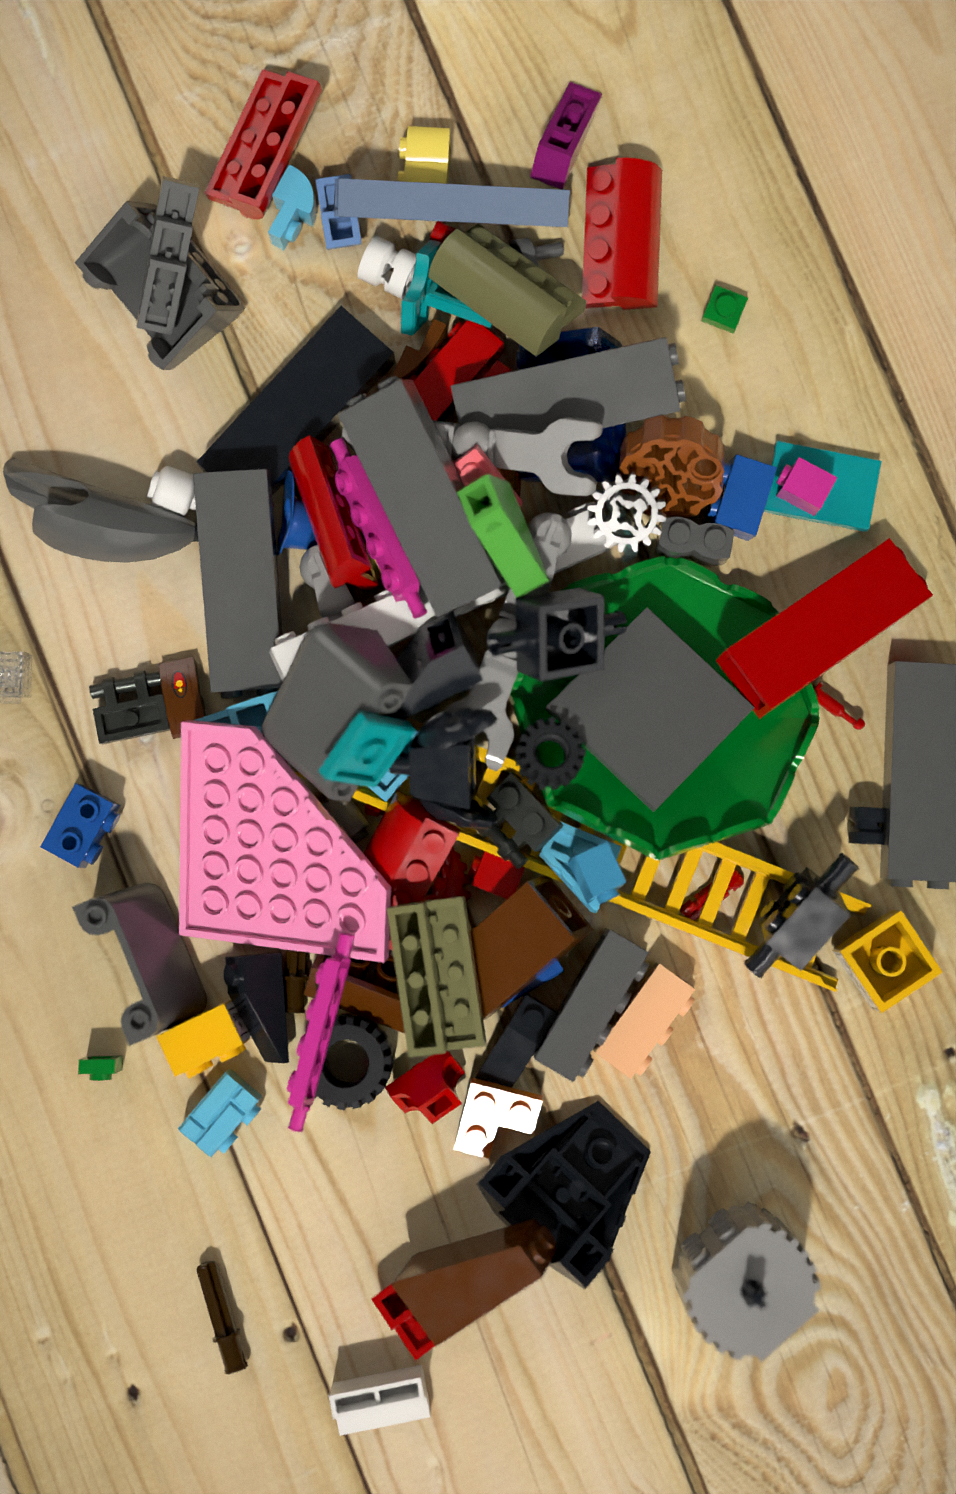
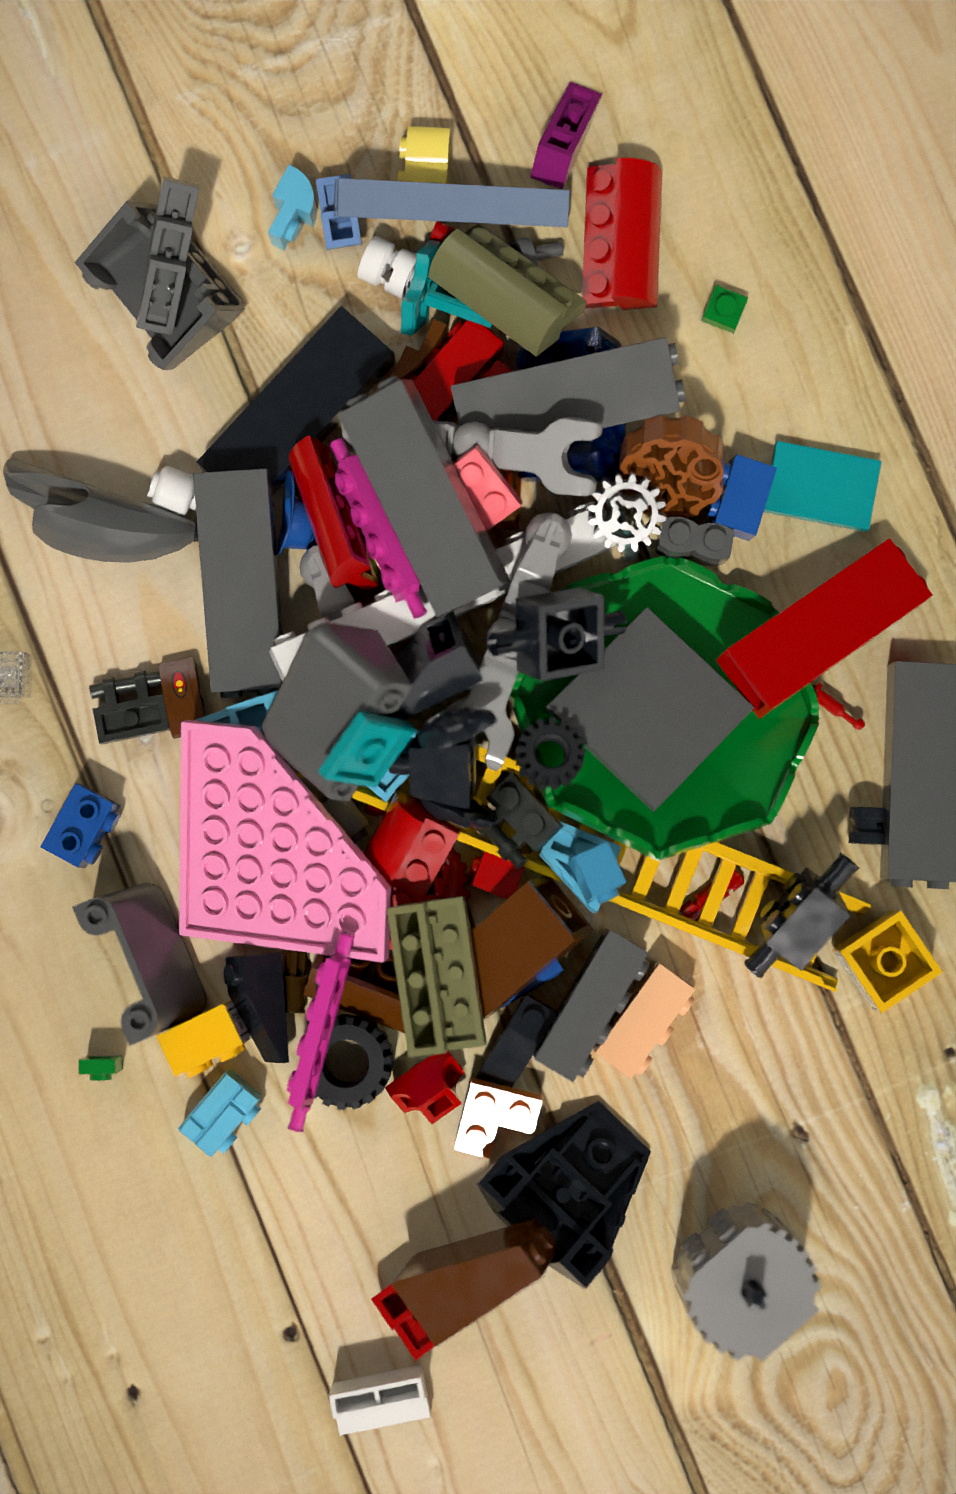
dark brown axle [196,1261,248,1374] -> none
red brick [204,69,322,220] -> none
bright green slope [457,473,550,598] -> none
dark pink brick [776,457,837,516] -> none

